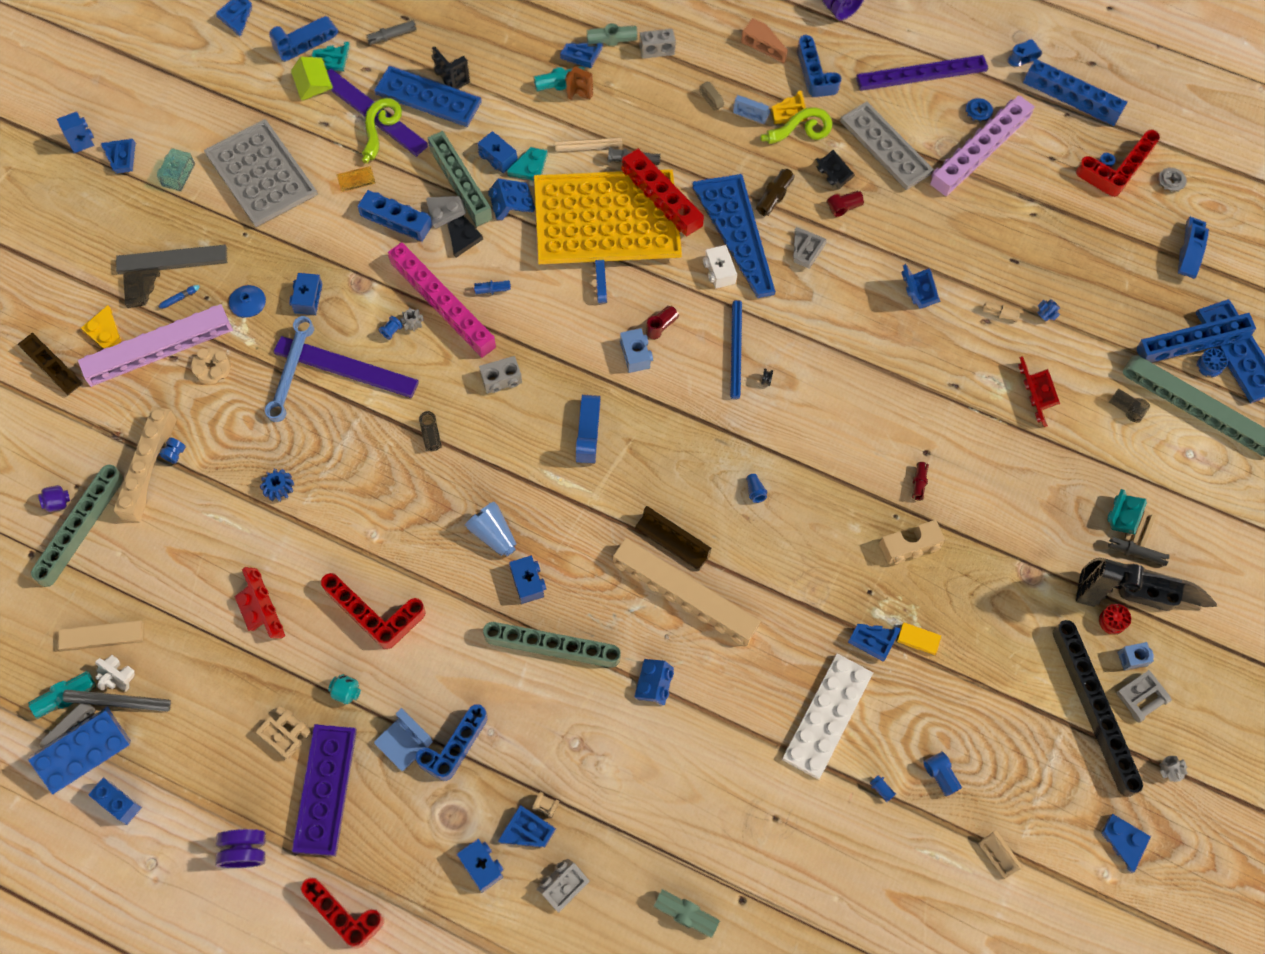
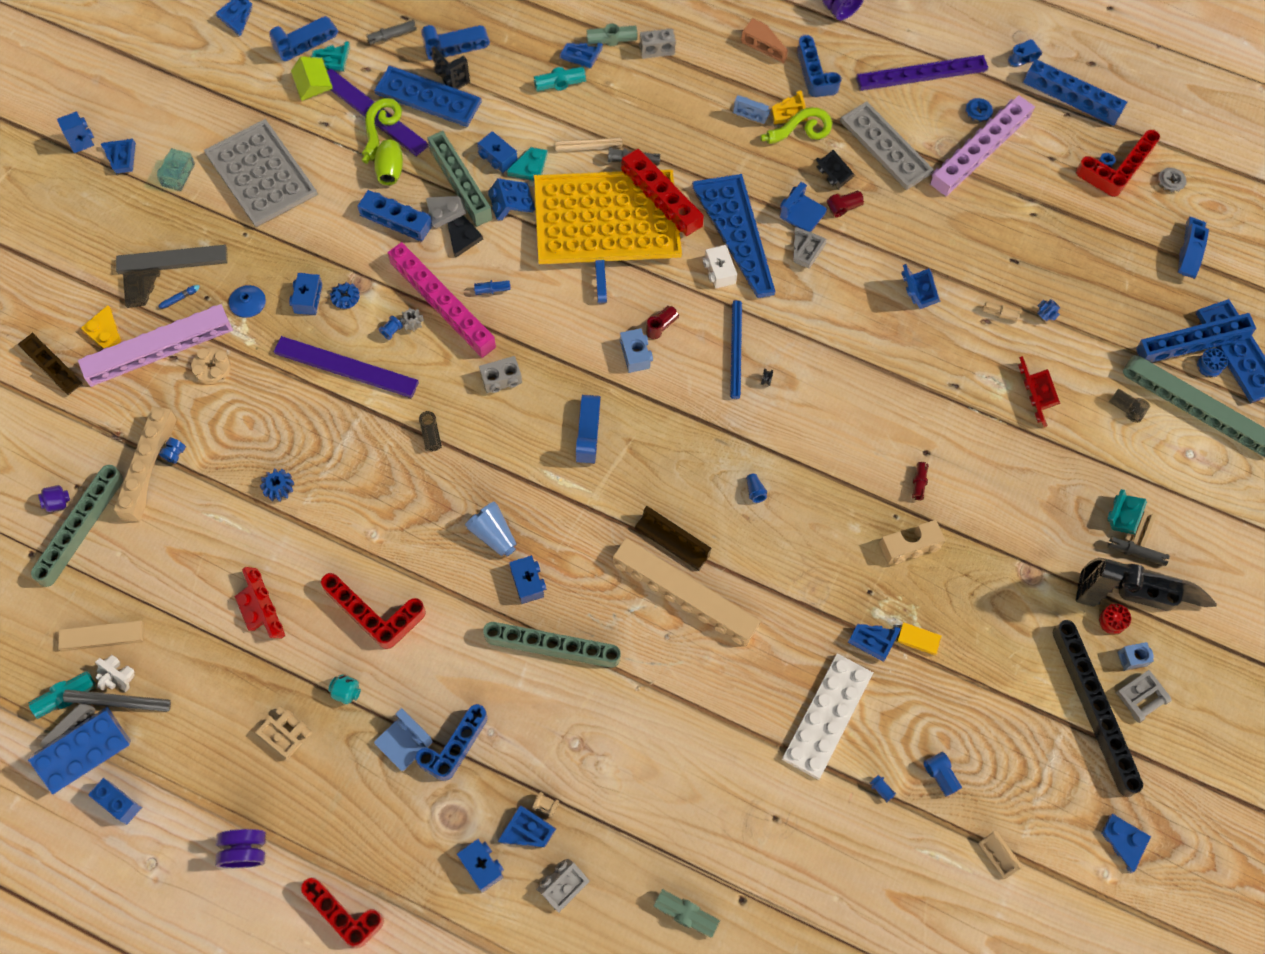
medium blue piece [265,316,314,422] -> none
dark purple plate [292,724,357,857] -> none
clear yellow plate [337,166,376,192] -> none
dark orange bracket [565,66,593,100] -> none
blue bracket [634,659,674,706] -> none
dark tan beam [700,81,724,111] -> none
dark brown piece [756,168,795,216] -> none
light grey gear [1159,756,1188,782] -> none
none -> blue gear [330,282,360,309]
none -> lime piece [374,140,403,186]
none -> blue beam [421,25,490,60]
none -> blue bracket [780,182,827,232]

